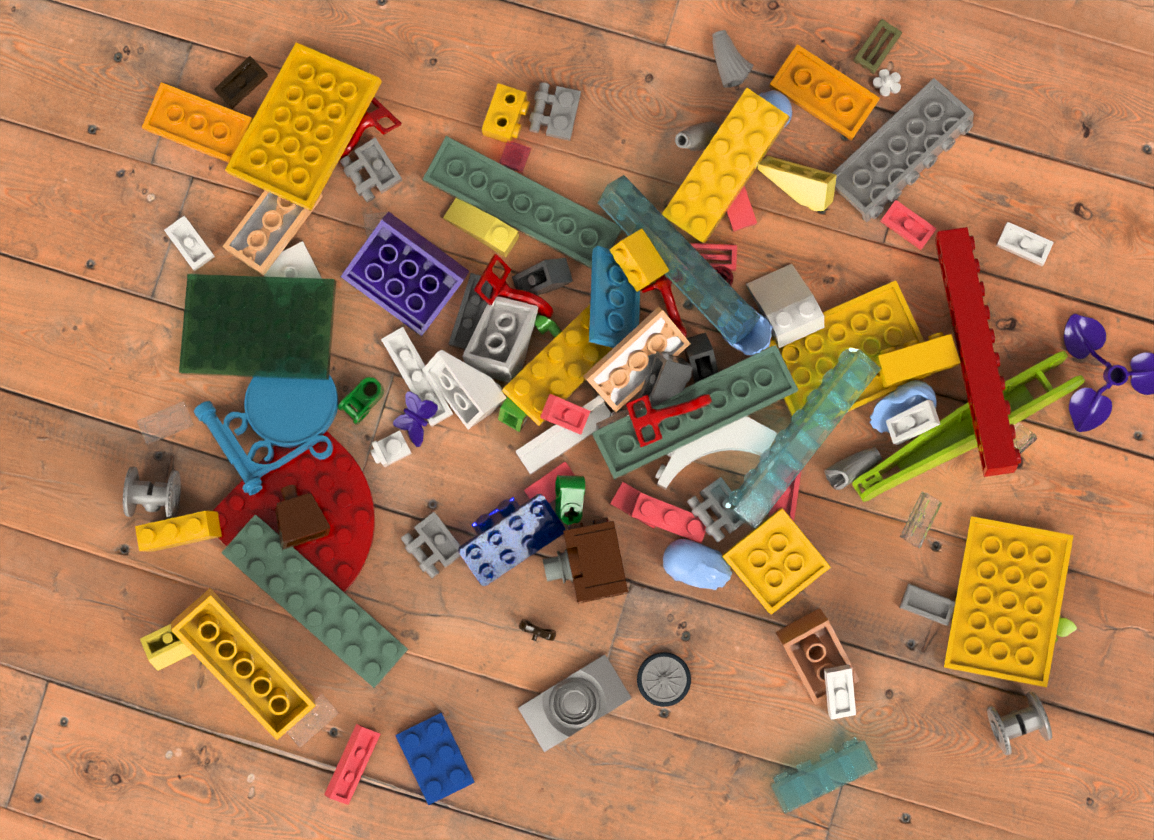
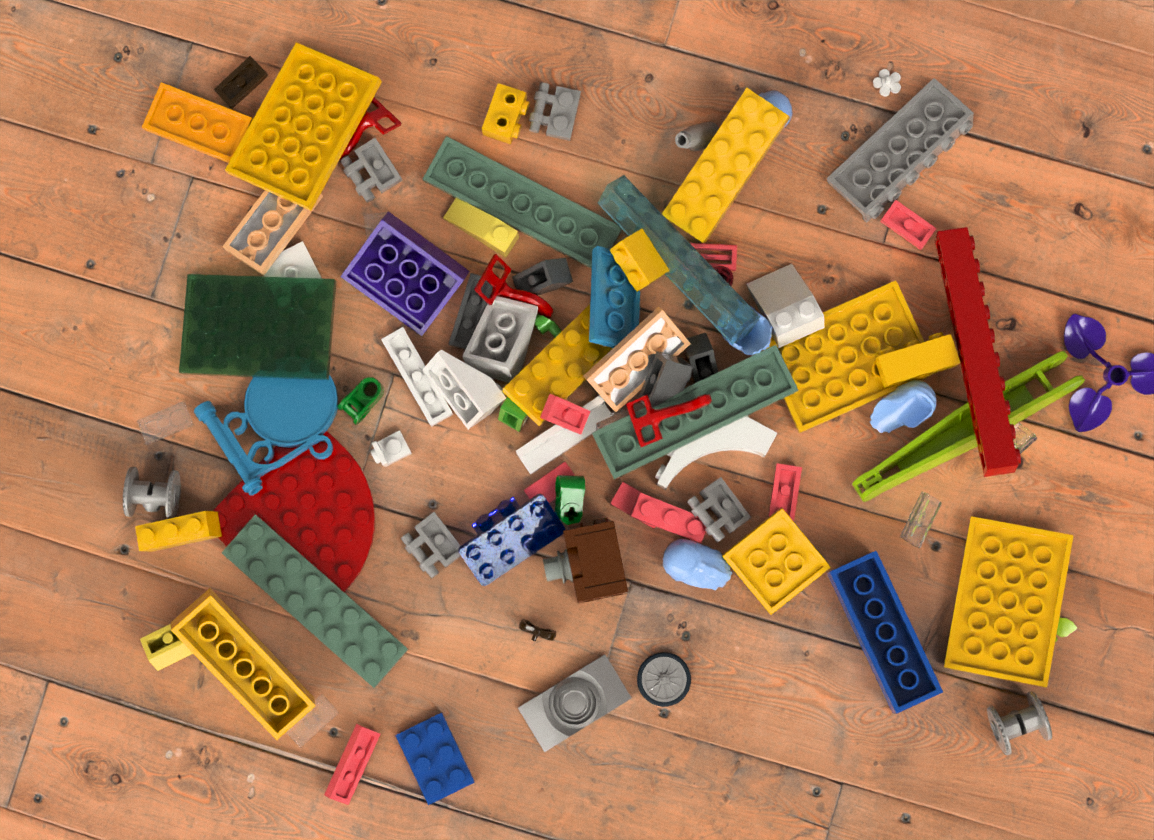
white plate [164,216,215,271] -> none
reddish brown torso [275,485,330,550] -> none
dark purple piece [393,391,438,447] -> none
clear pink plate [499,140,531,173] -> none
red piece [641,260,687,338] -> none
light grey piece [712,30,754,88] -> none
clear light blue brick [725,348,881,529] -> none
coral tile [726,186,757,232] -> none
light yellow slope [757,156,837,211] -> none
light orange plate [769,44,880,141] -> none
clear light blue brick [769,737,878,814] -> none
nougat slope [775,608,860,705] -> none
light grey piece [824,447,882,490] -> none
white plate [824,664,856,720] -> none
olive tile [853,19,902,75] -> none
white plate [886,400,940,445] -> none
light grey tile [899,584,955,626] -> none
white plate [996,222,1054,266] -> none
none -> blue brick [827,551,943,714]

